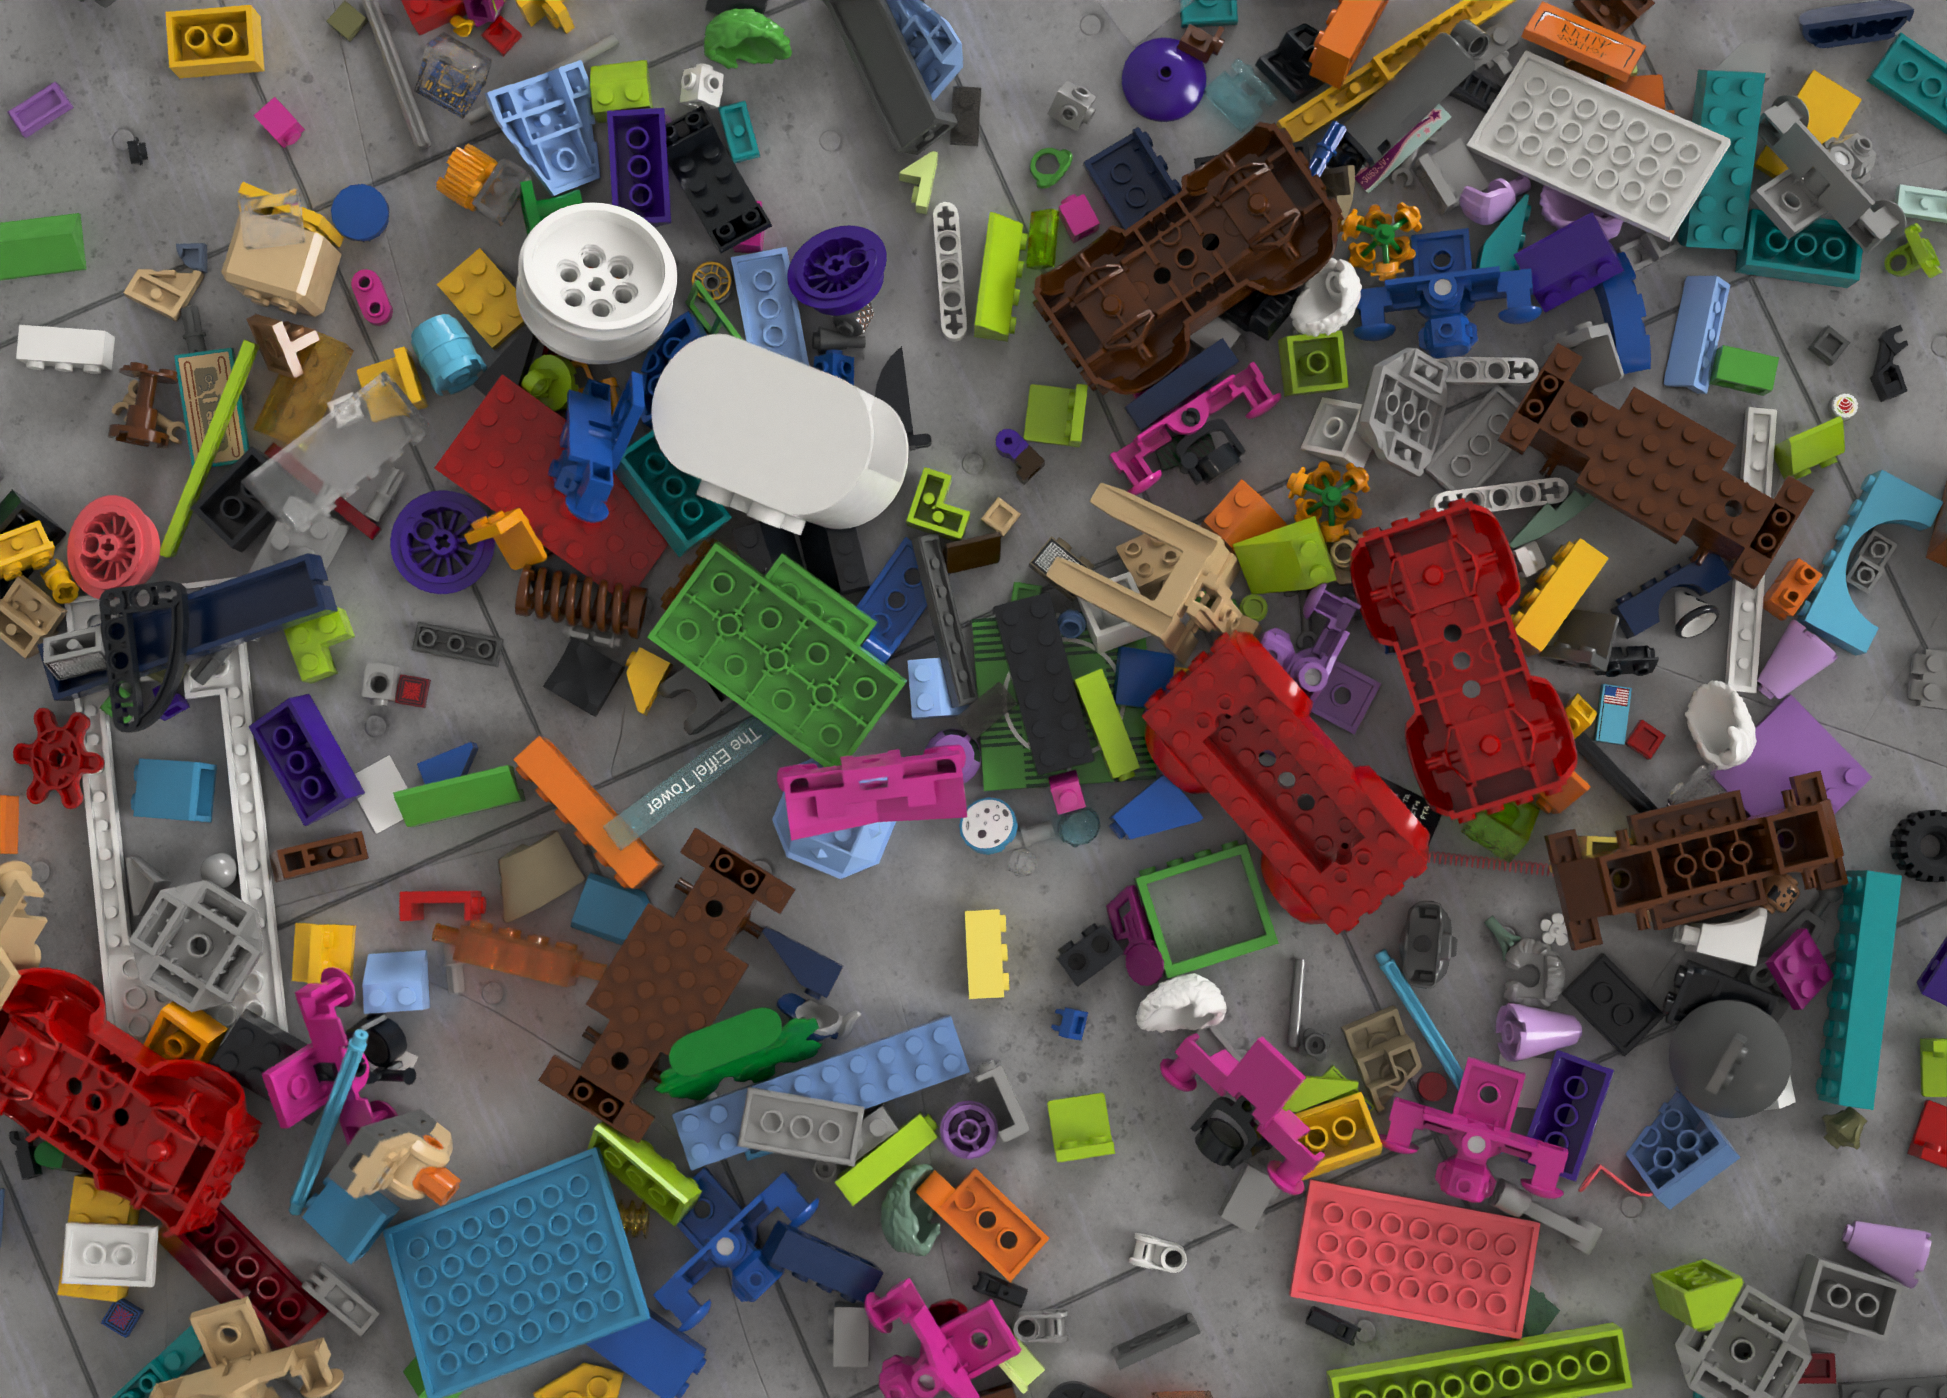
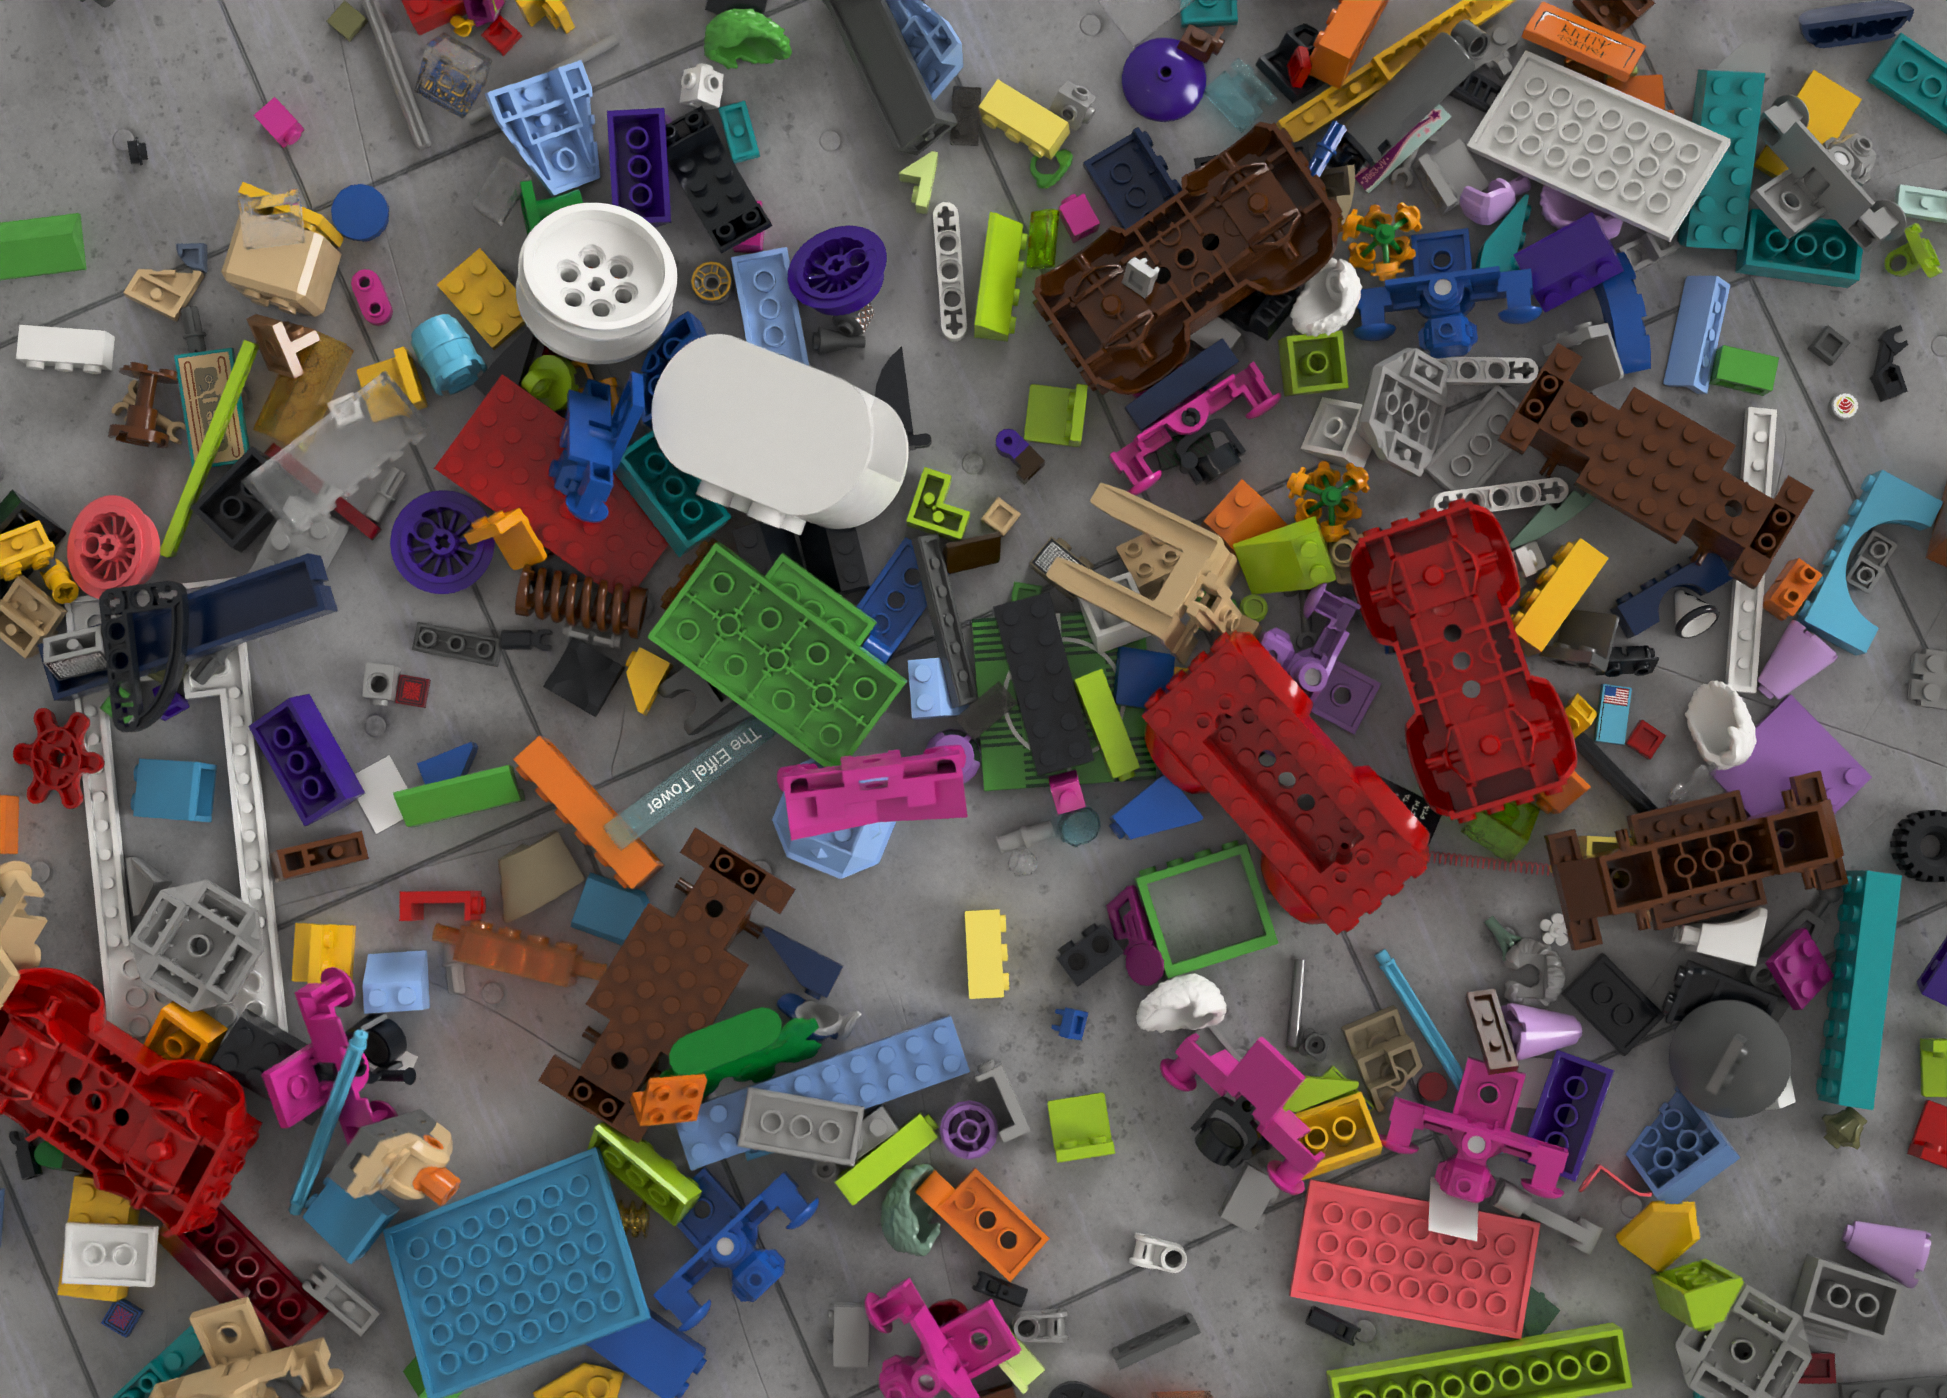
medium lavender tile [7,82,74,138] -> none
yellow brick [165,5,264,78] -> none
light grey piece [201,853,238,888] -> none
lime brick [284,607,355,684] -> none
light orange brick [436,143,500,212] -> none
lime slope [590,60,653,123] -> none
bright green window [685,280,743,340] -> none
dark blue brick [761,1220,884,1303] -> none
blue brick [813,349,854,385] -> none
white tile [959,797,1018,855] -> none
medium blue plate [1057,609,1086,638] -> none
dark grey piece [1399,901,1457,989] -> none
medium nougat head [1760,873,1800,914] -> none
lime slope [1774,416,1845,480] -> none
none -> black bar [501,629,553,651]
none -> orange bracket [630,1074,707,1126]
none -> light yellow brick [978,79,1070,160]
none -> light grey tile [1122,257,1160,298]
none -> red tile [1287,46,1312,88]
none -> white sticker [1428,1177,1478,1242]
none -> plate [1465,988,1519,1075]
none -> yellow tile [1615,1201,1700,1272]

